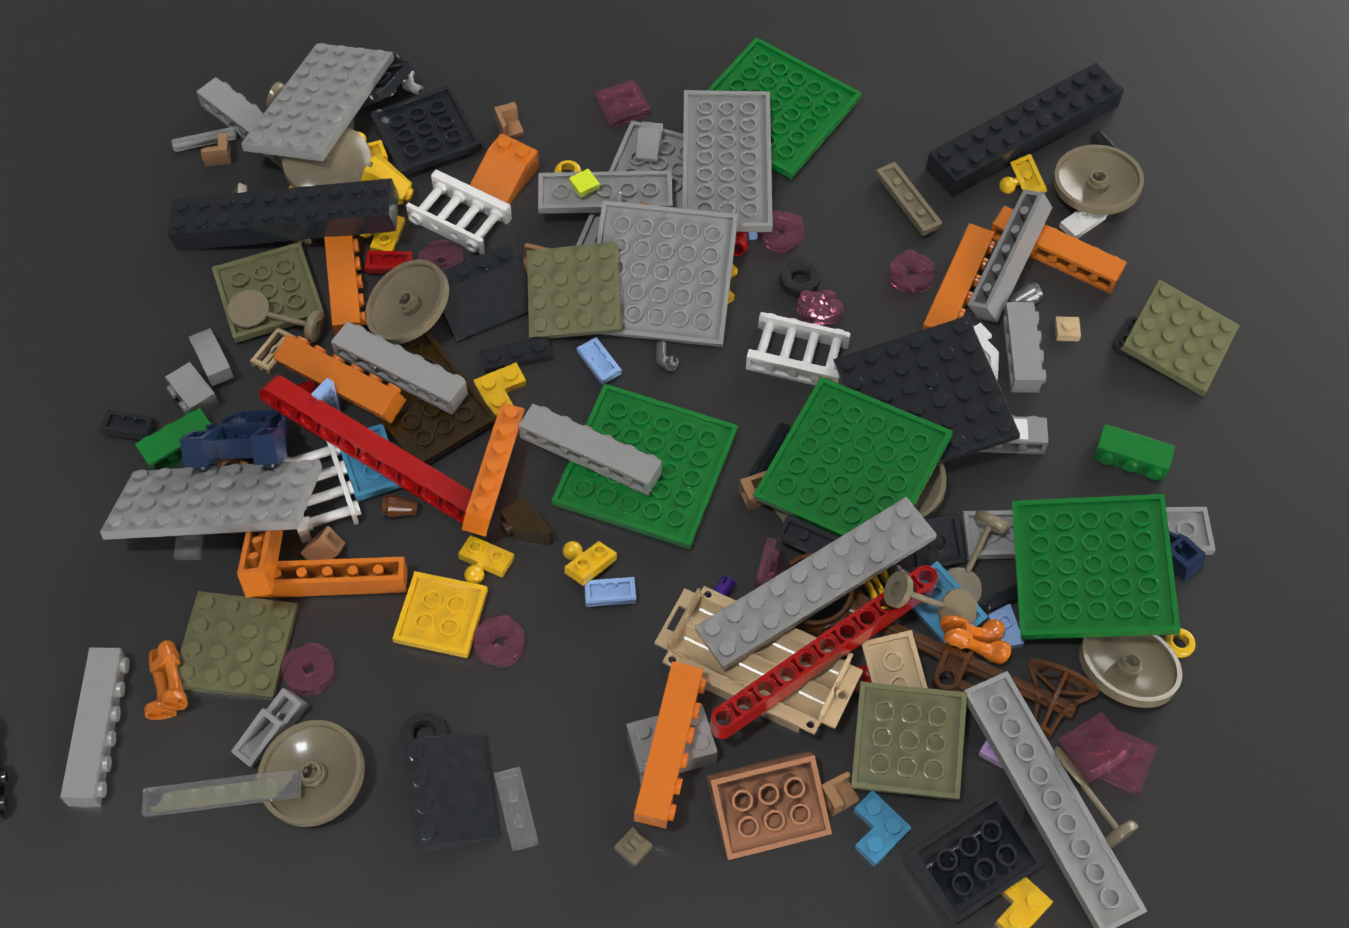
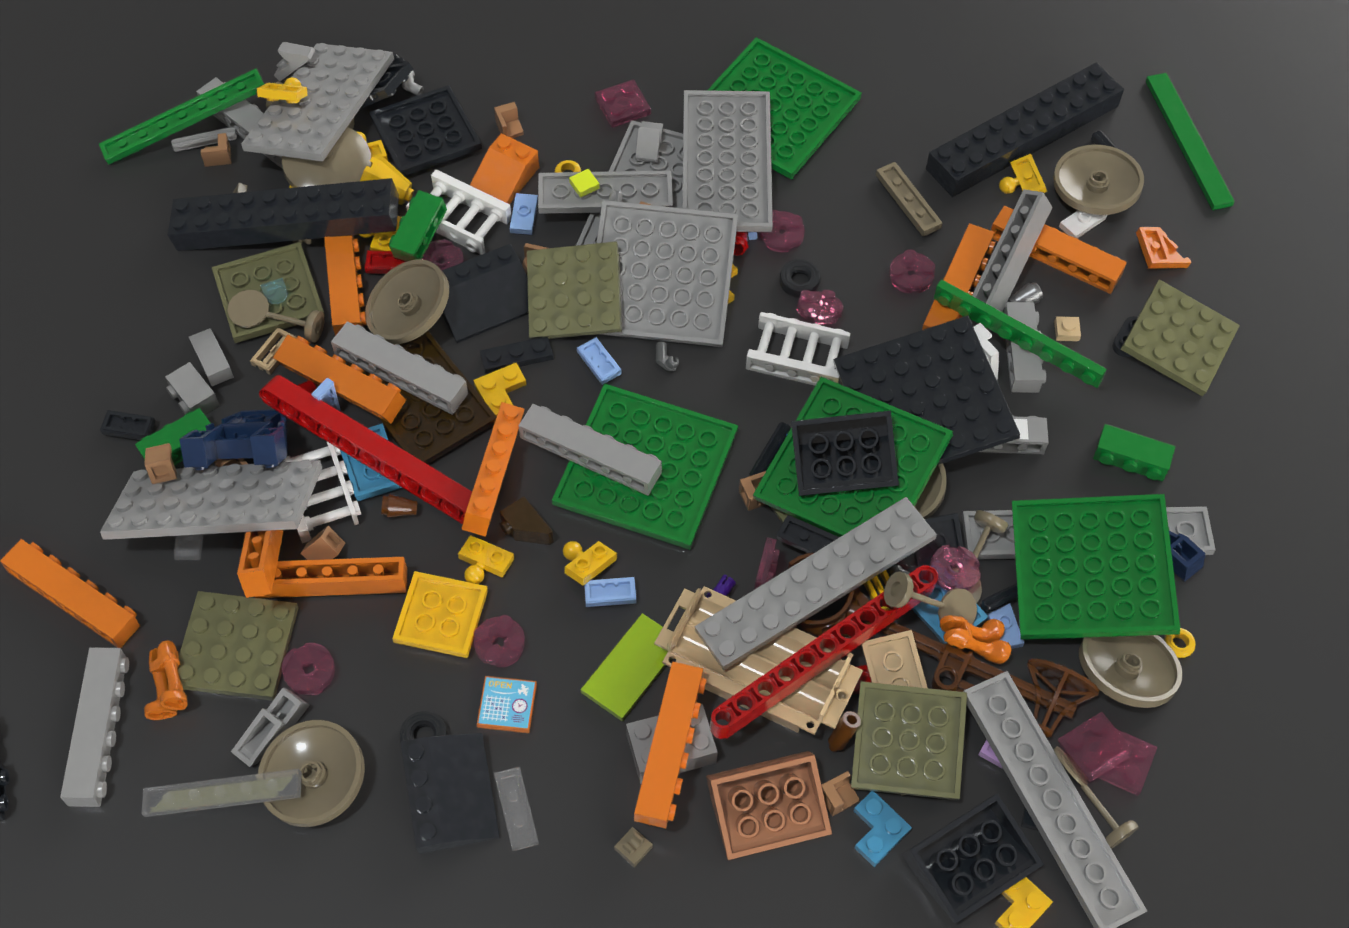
none -> orange brick [0,539,140,648]
none -> green plate [99,68,264,165]
none -> medium nougat panel [145,443,177,484]
none -> yellow plate [257,77,308,104]
none -> clear light blue tile [260,278,288,304]
none -> light grey slope [274,42,315,82]
none -> green brick [389,190,447,261]
none -> medium azure tile [477,676,537,733]
none -> light blue plate [510,193,538,235]
none -> lime tile [581,613,672,721]
none -> black slope [791,410,899,496]
none -> reddish brown cylinder [828,711,861,752]
none -> clear pink plate [930,545,981,591]
none -> green plate [934,279,1107,388]
none -> orange wing [1136,227,1191,268]
none -> green tile [1145,73,1235,210]

